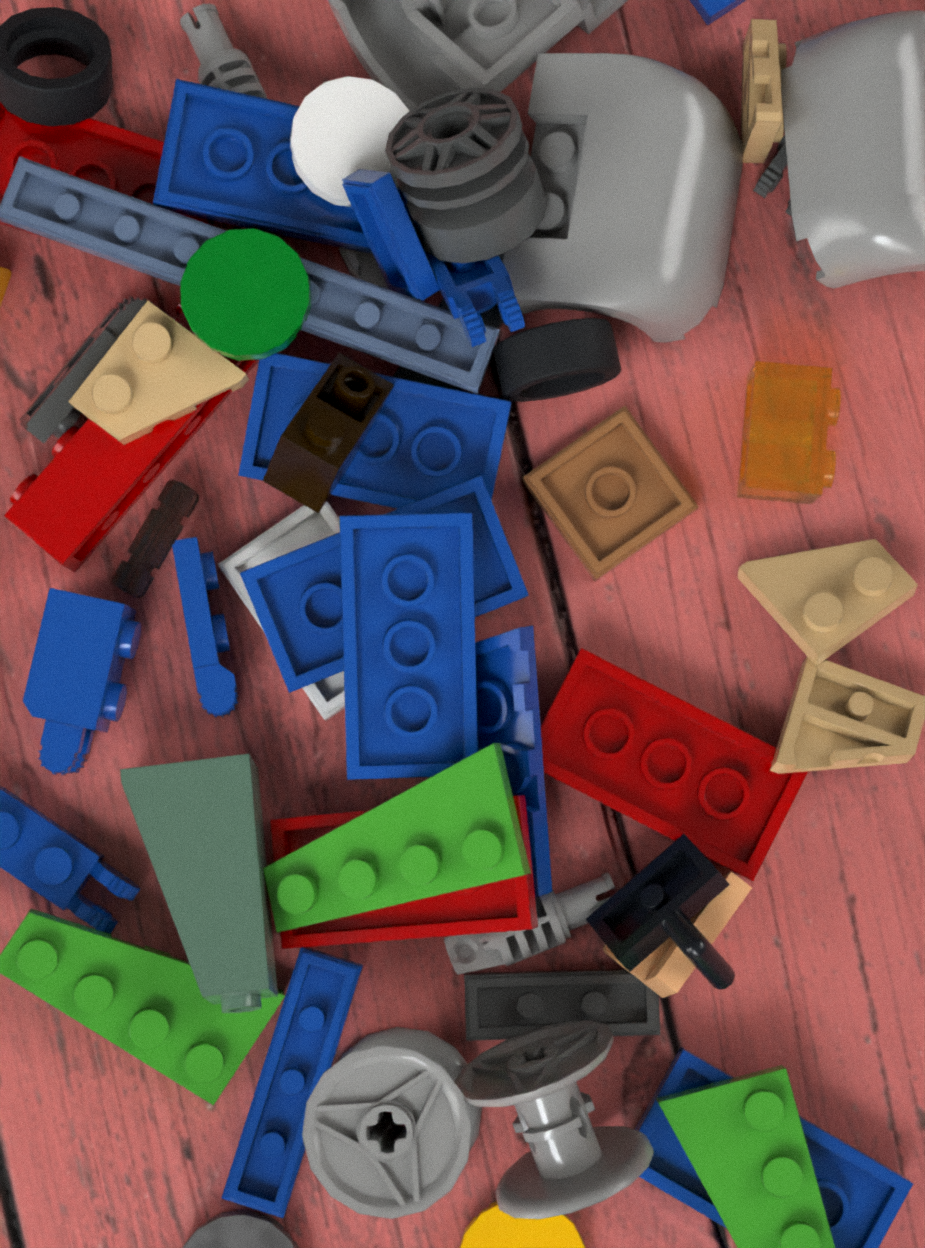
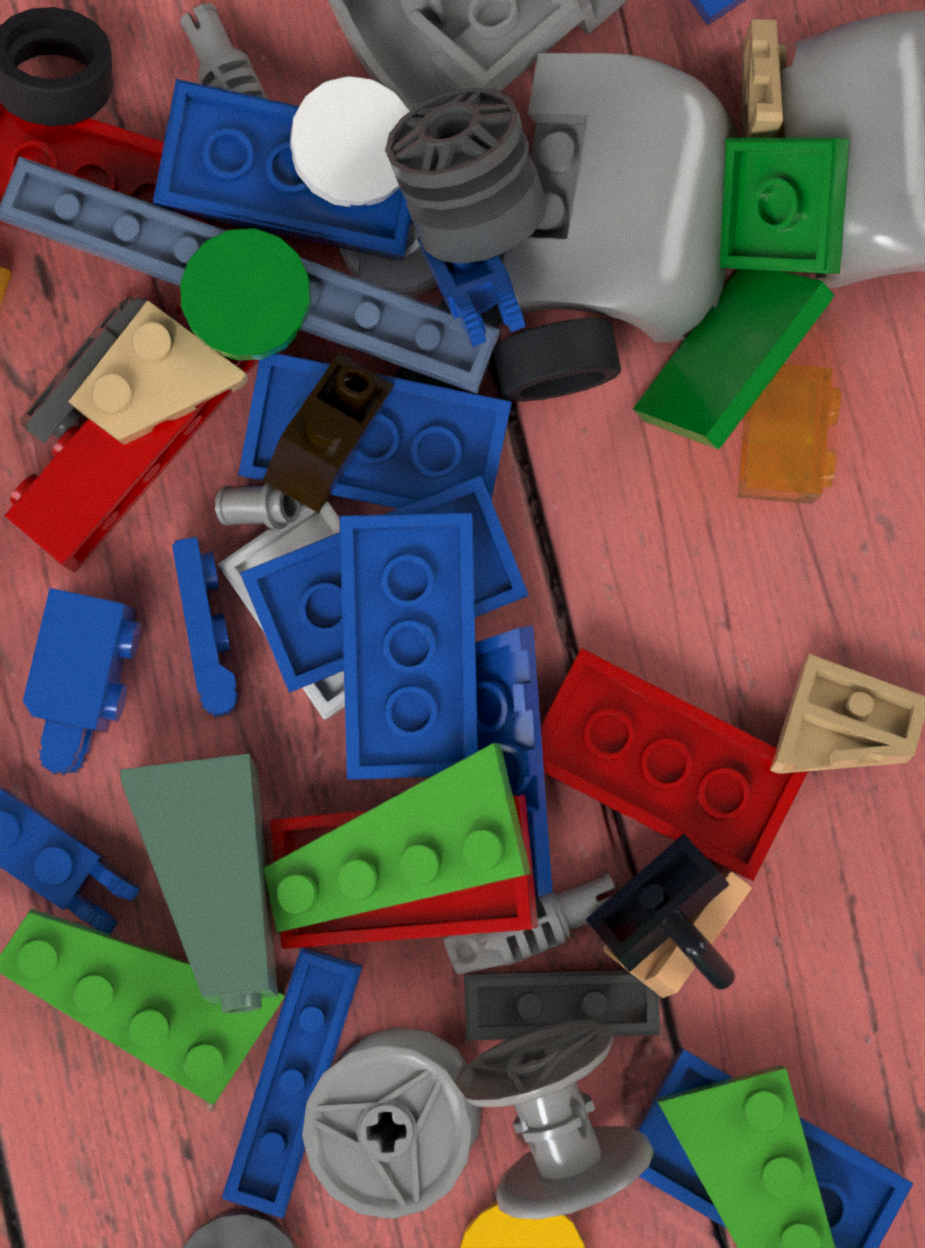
clear smoke axle [112,479,199,598] -> none
blue tile [342,169,440,301] -> none
medium nougat tile [522,406,699,582] -> none
tan wing [737,539,918,666] -> none
none -> light grey pin [215,483,300,529]
none -> green tile [632,269,835,449]
none -> green tile [719,138,850,274]

